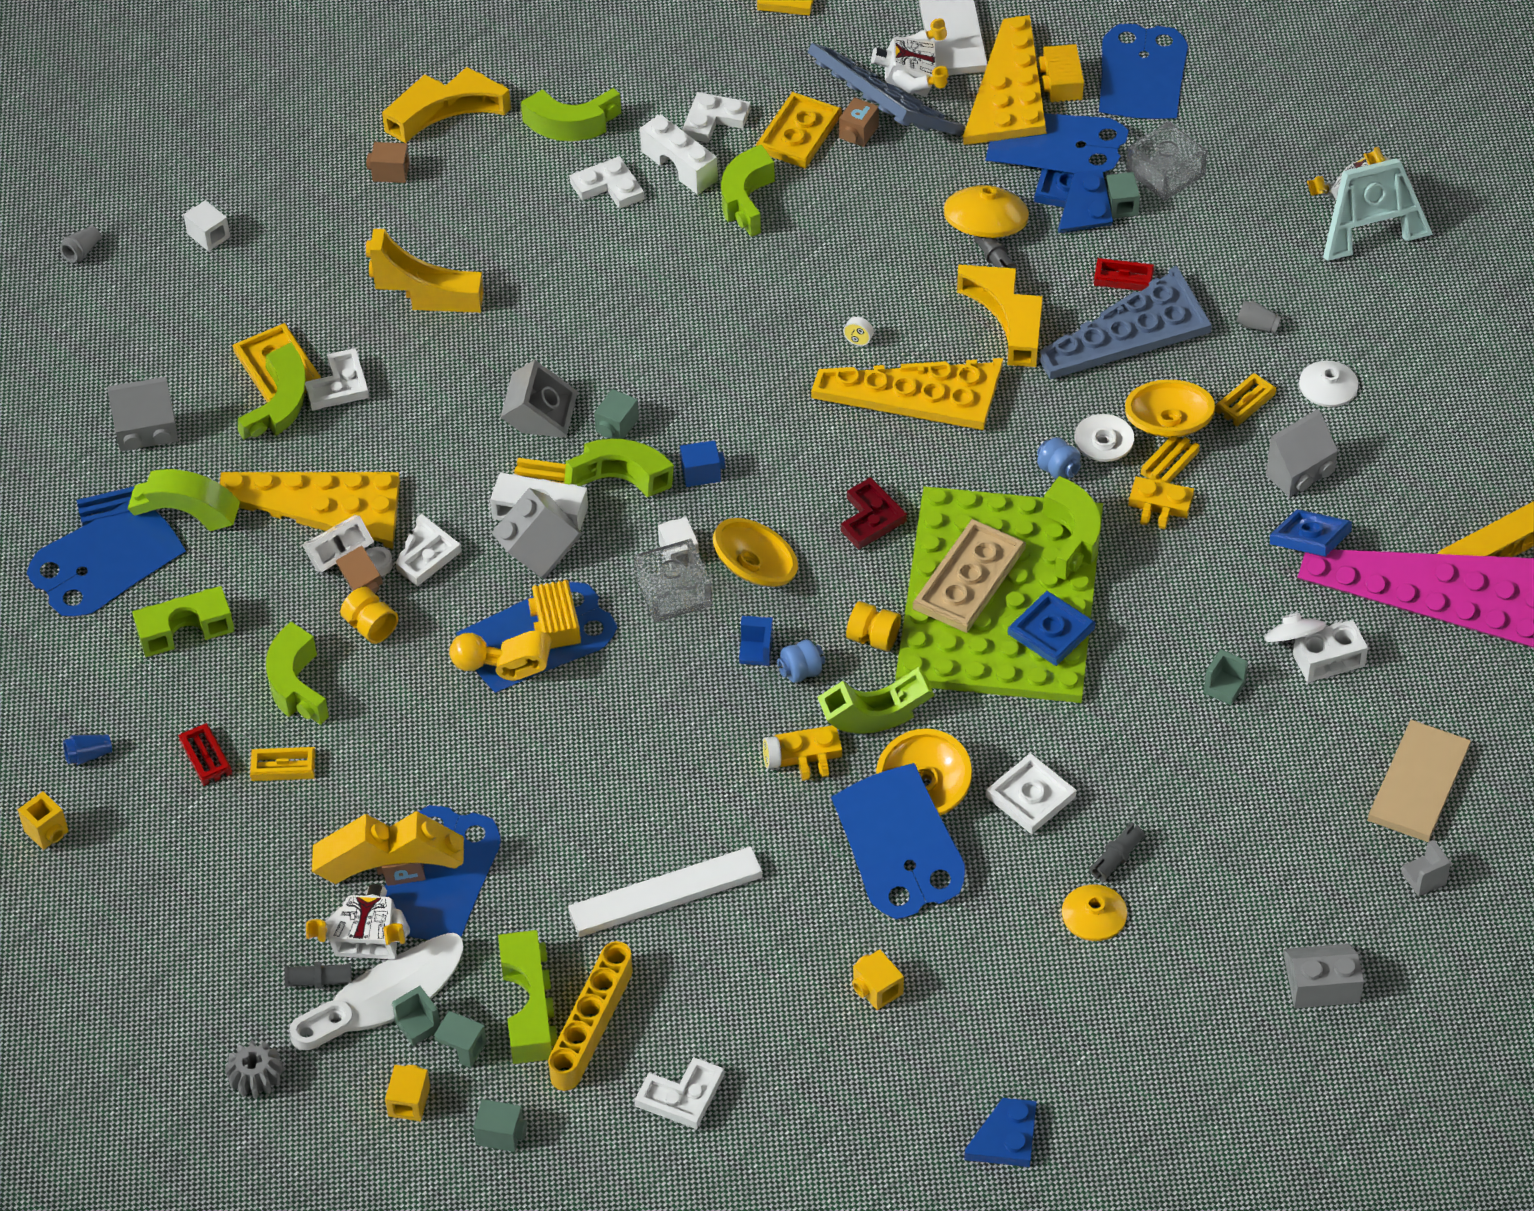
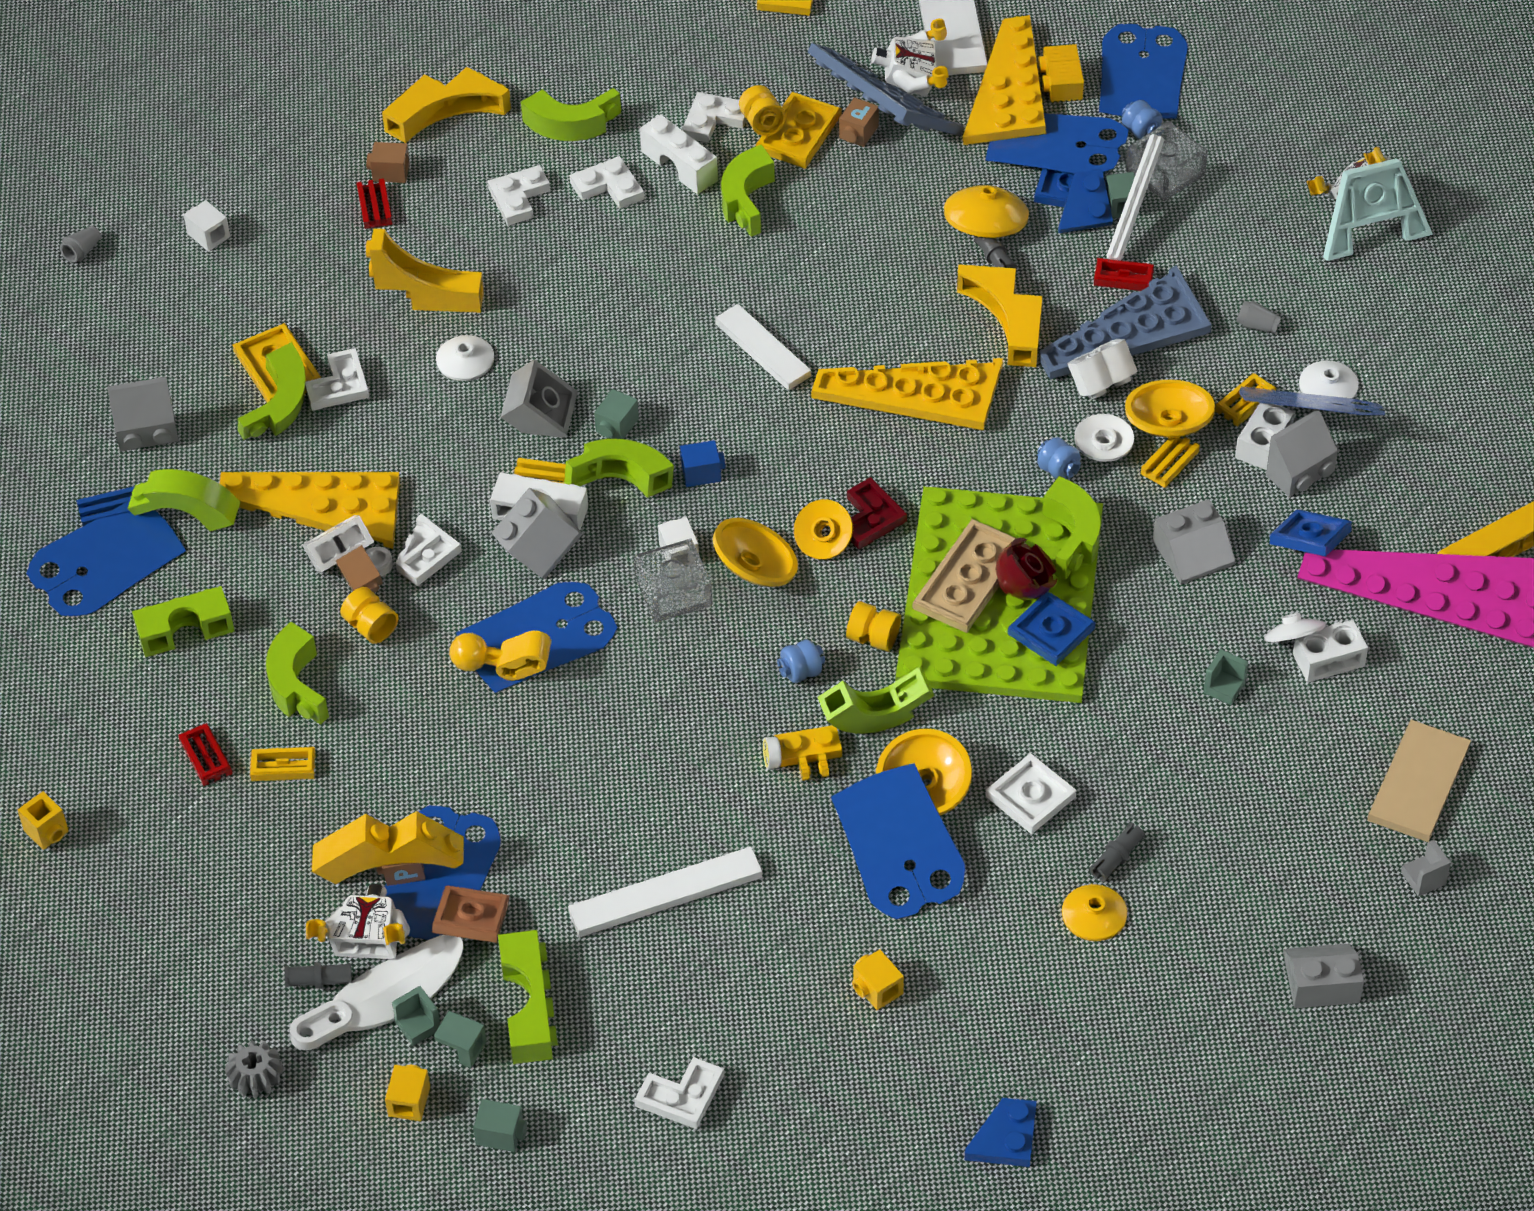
blue cone [63,734,112,766] -> none
yellow brick [528,579,581,649] -> none
yellow beam [548,941,633,1091] -> none
blue panel [739,616,773,666] -> none
tile [843,317,874,346] -> none
yellow hinge [1128,476,1194,529] -> none
none -> red tile [356,178,392,229]
none -> nougat tile [432,886,509,943]
none -> white dish [436,335,494,381]
none -> white plate [488,165,550,226]
none -> white tile [715,304,811,391]
none -> yellow wheel [739,85,786,136]
none -> yellow dish [794,499,853,560]
none -> dark red cylinder [995,538,1057,600]
none -> white brick [1067,339,1138,399]
none -> white axle [1107,134,1164,261]
none -> medium blue piece [1122,100,1162,141]
none -> light grey slope [1153,499,1235,585]
none -> white brick [1235,403,1295,470]
none -> piece [1239,386,1385,415]

